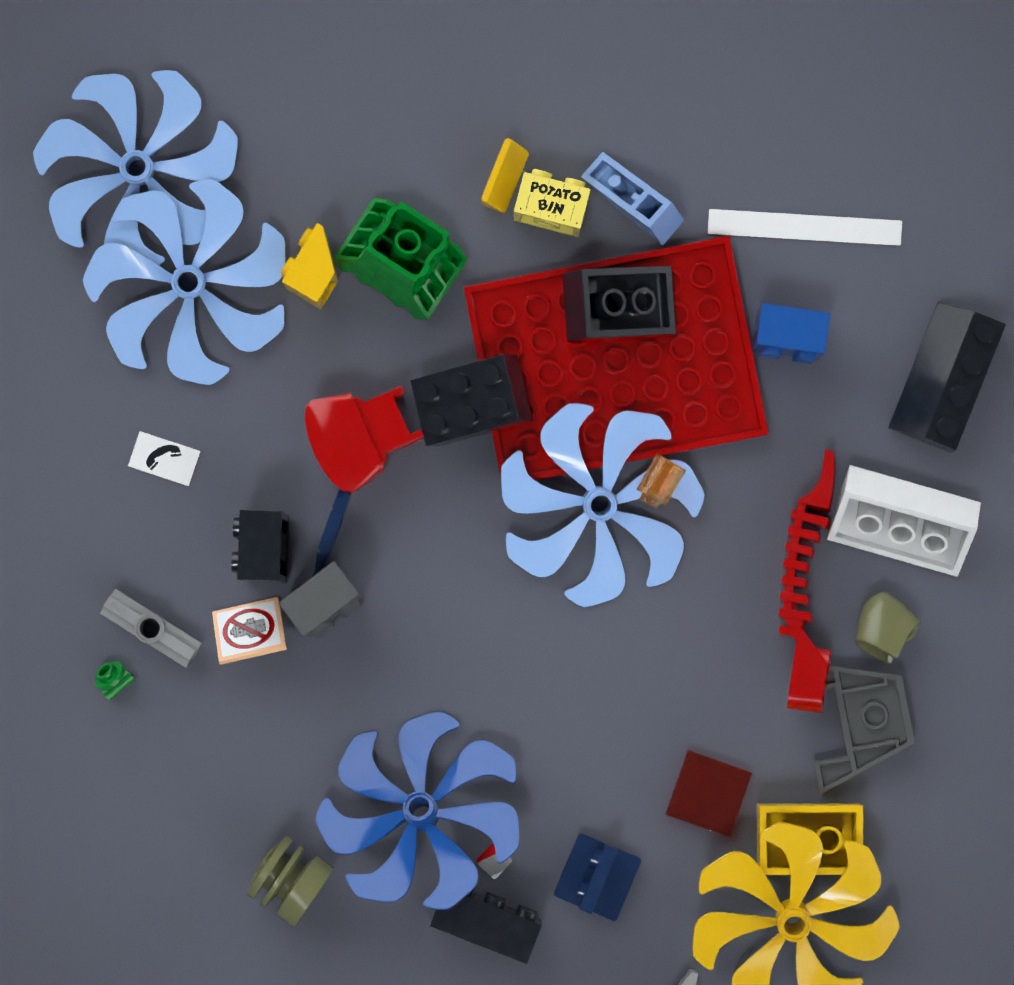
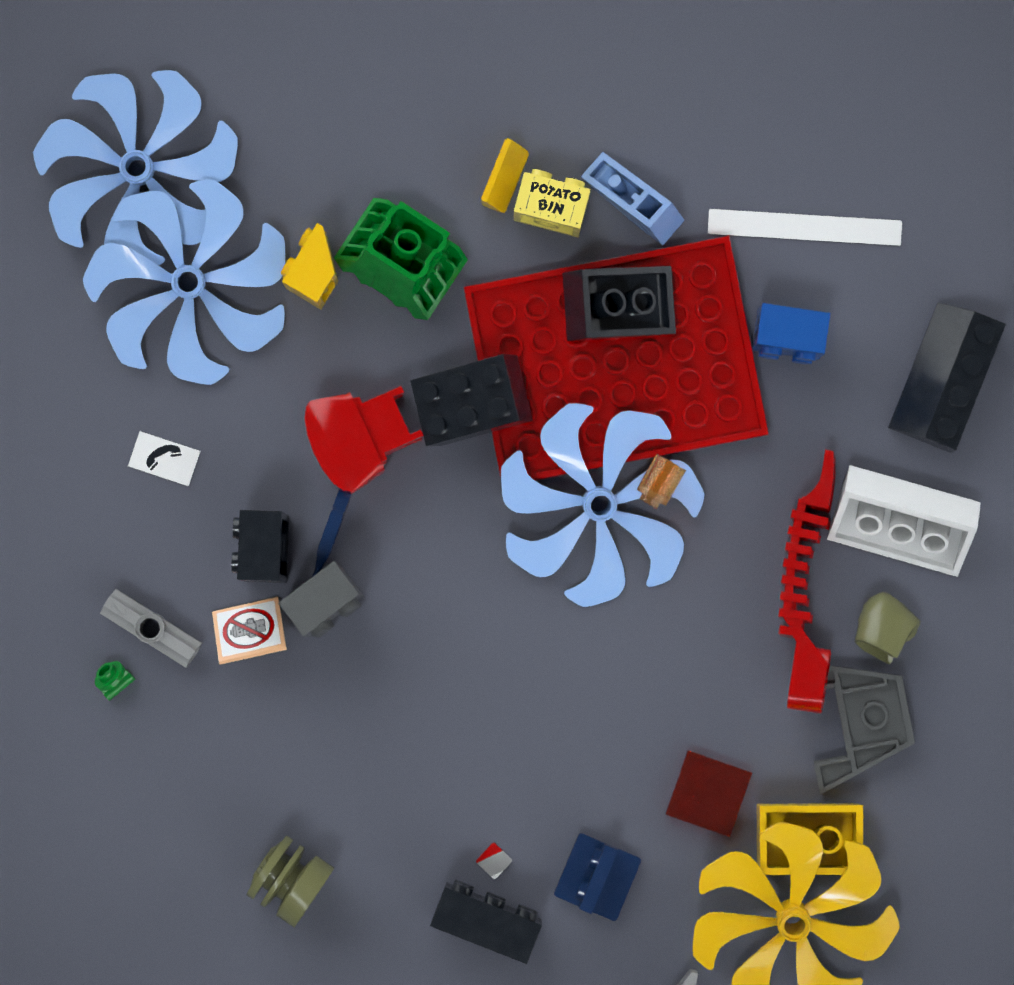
piece [315,711,519,910] -> none

